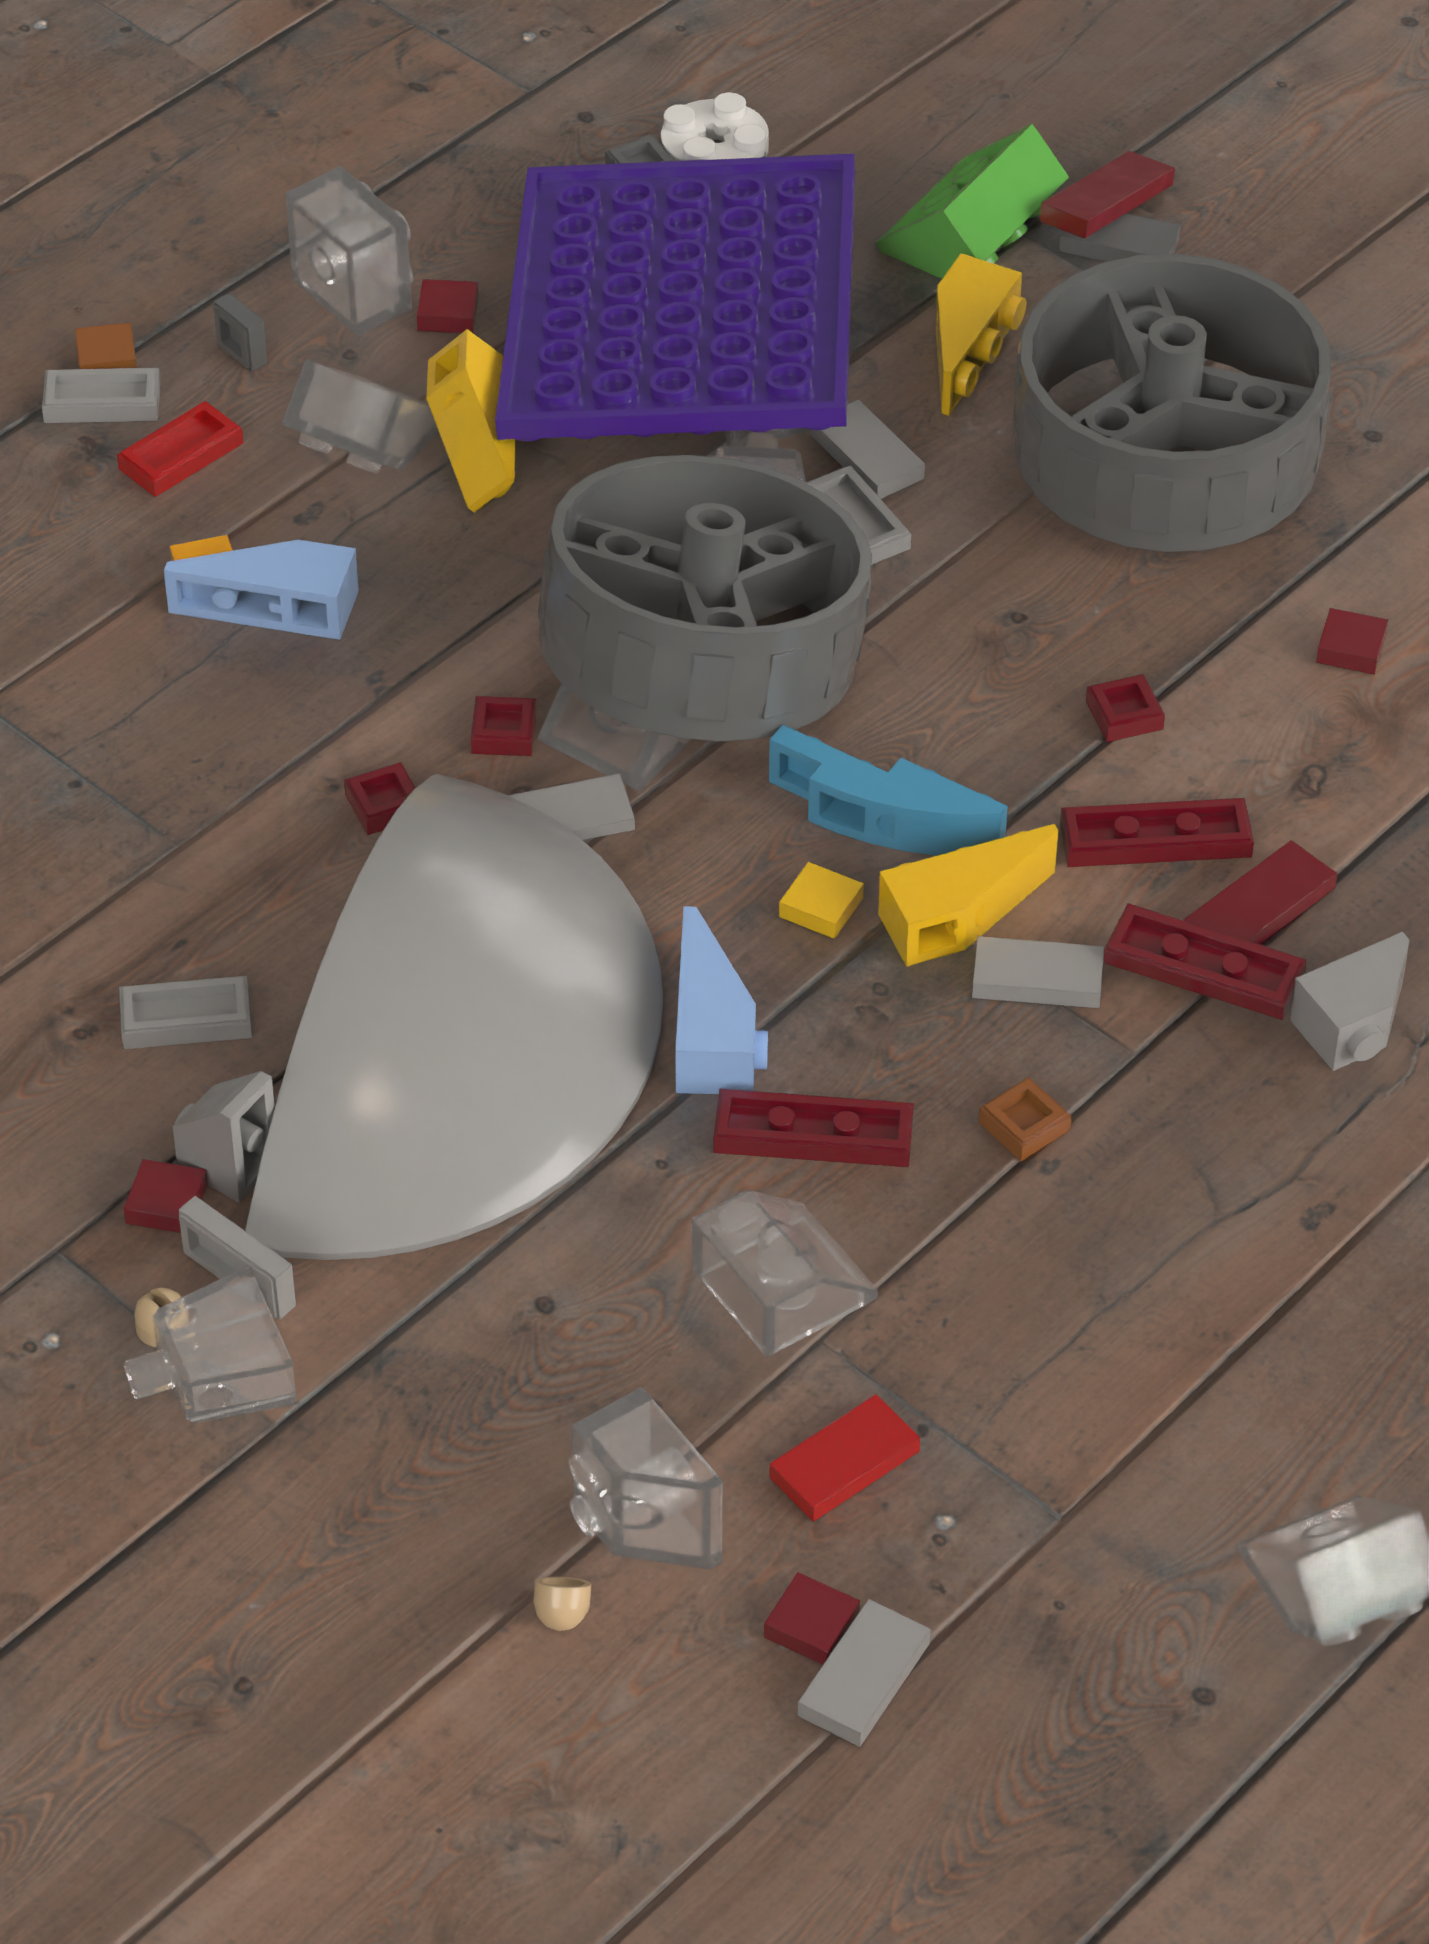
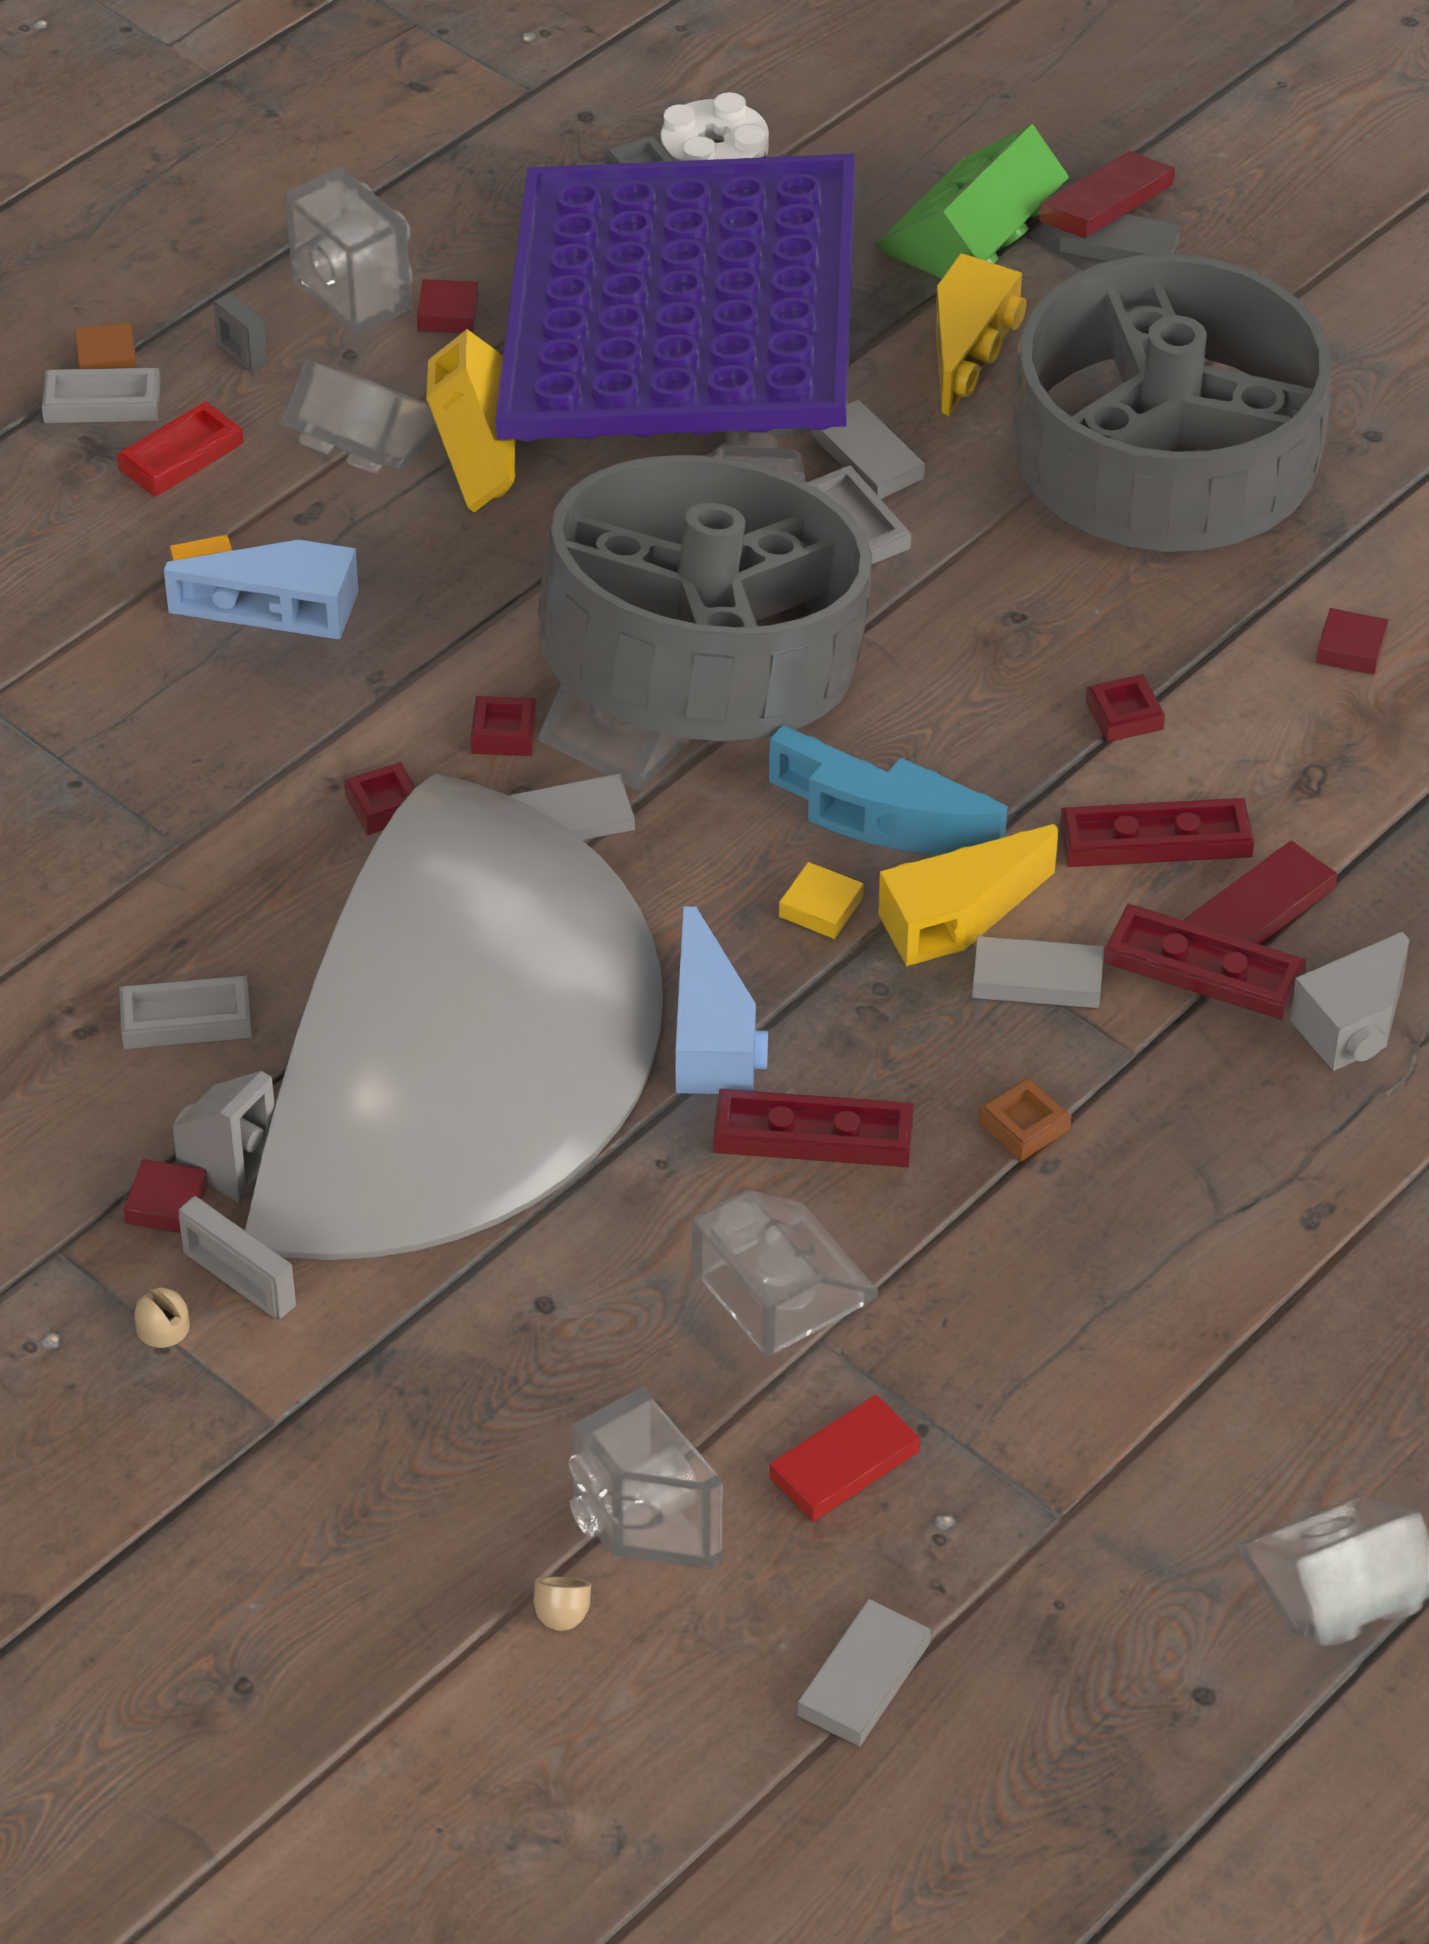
clear torso [124,1267,297,1423] -> none
dark red tile [764,1572,860,1665] -> none

